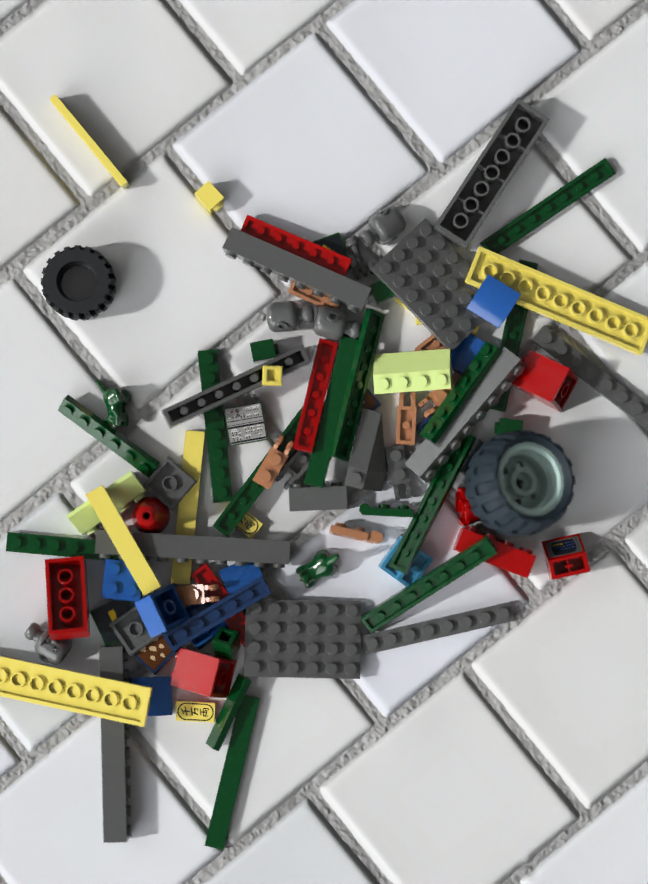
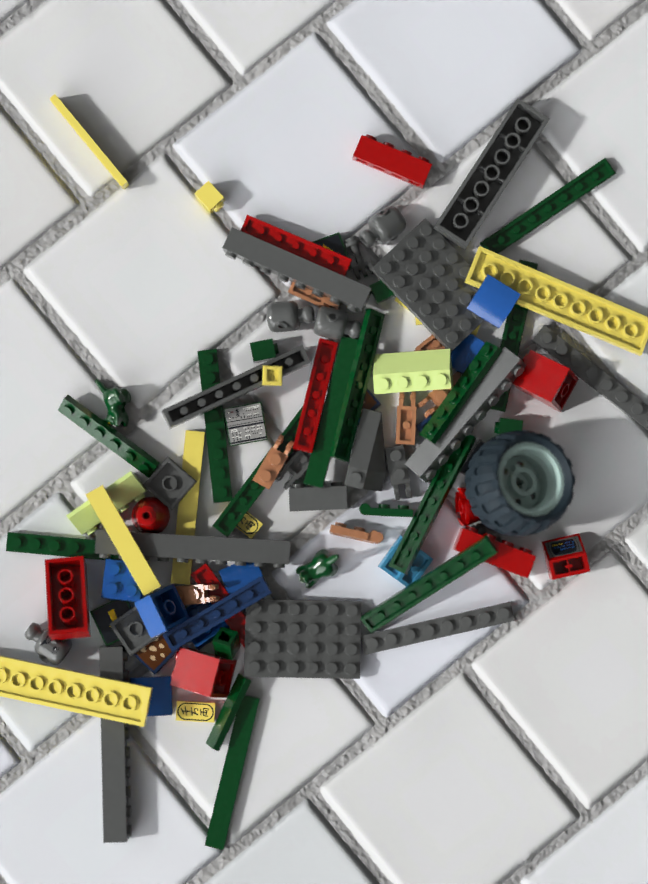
black tyre [41,245,117,321] -> none
none -> red brick [352,134,432,188]

